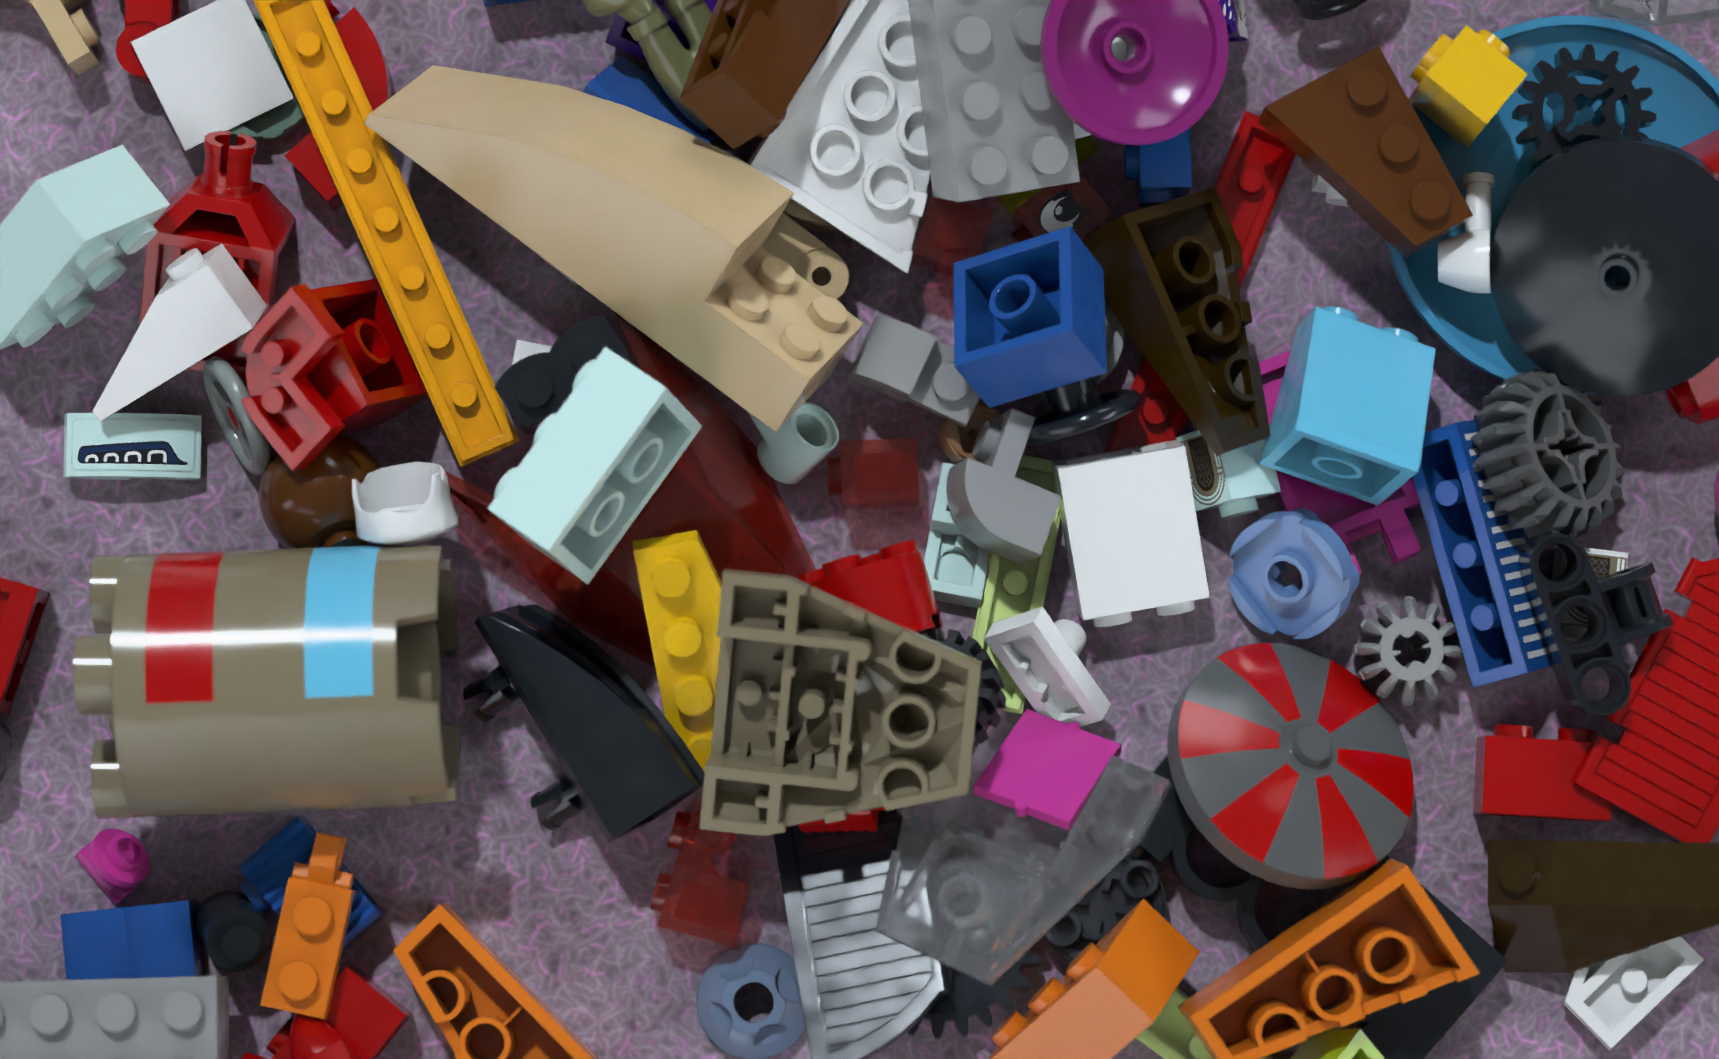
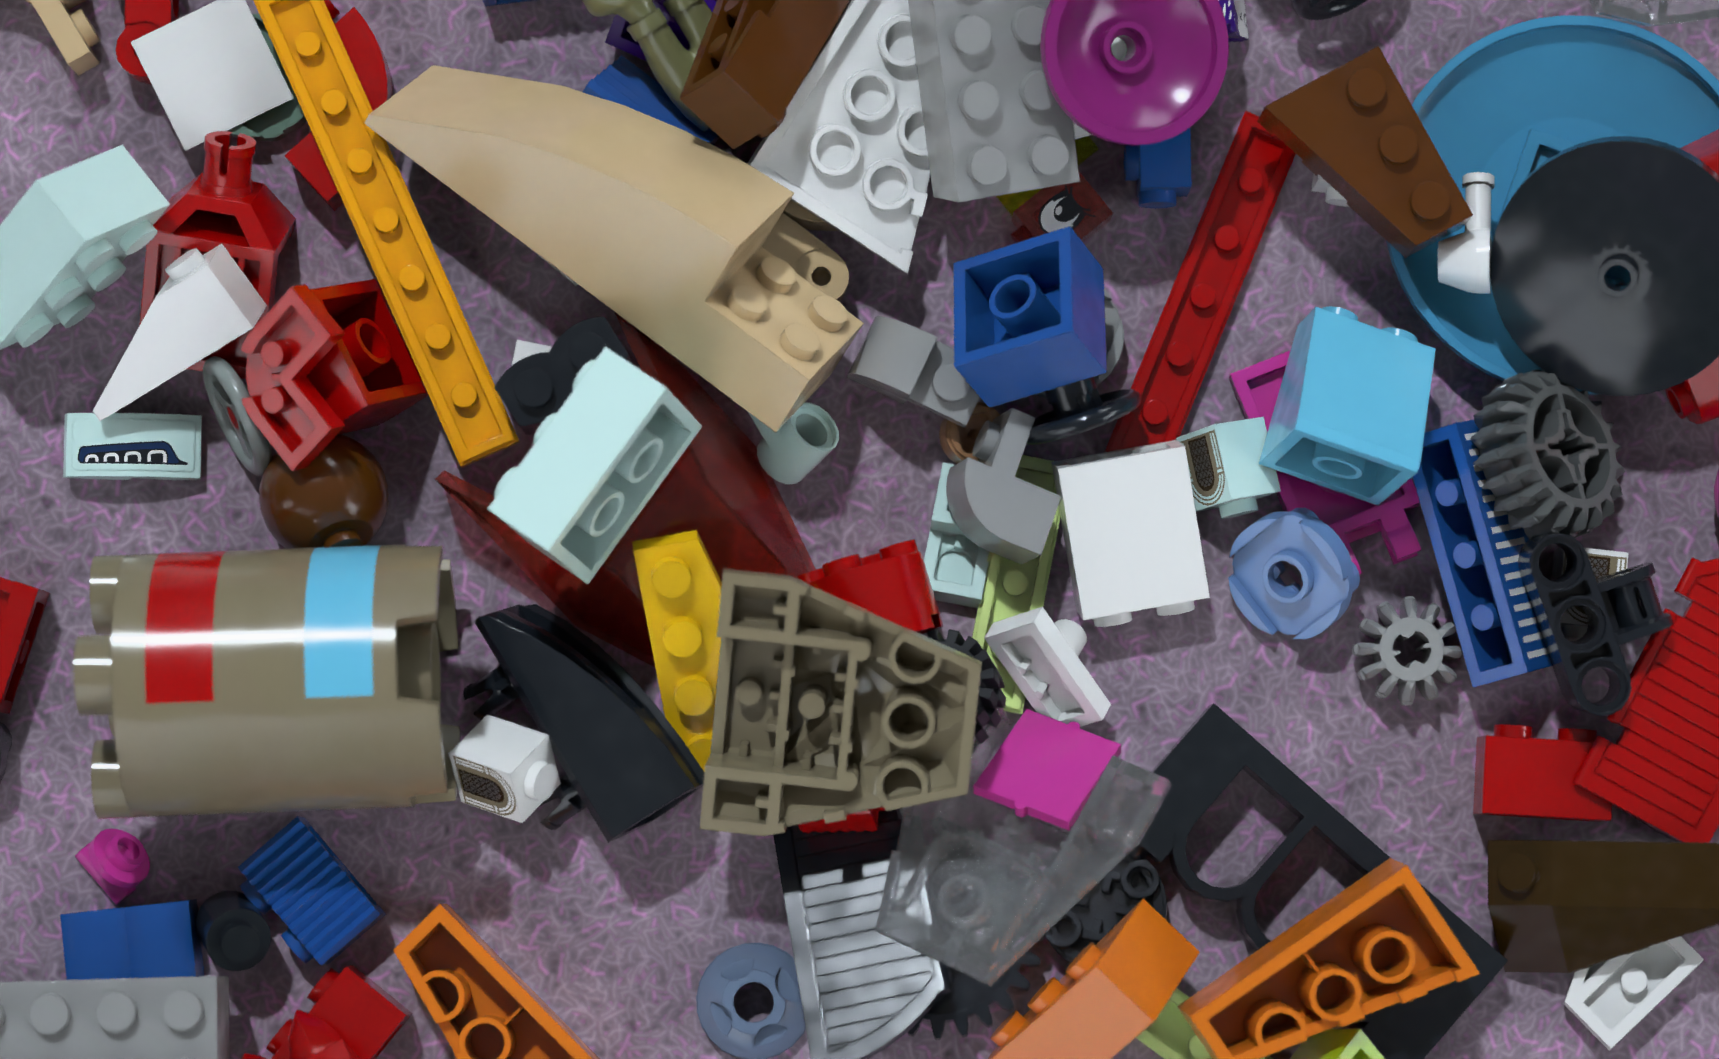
orange hinge [260,832,356,1019] -> none
white hair [352,462,459,545] -> none
clear red brick [650,809,751,947] -> none
clear red brick [827,438,919,510] -> none
clear red brick [912,193,994,278] -> none
dark brown wedge [1082,187,1271,456] -> none
dish [1167,643,1414,889] -> none
yellow brick [1409,25,1528,148] -> none
black gear [1512,44,1656,167] -> none
none -> white brick [449,714,561,823]

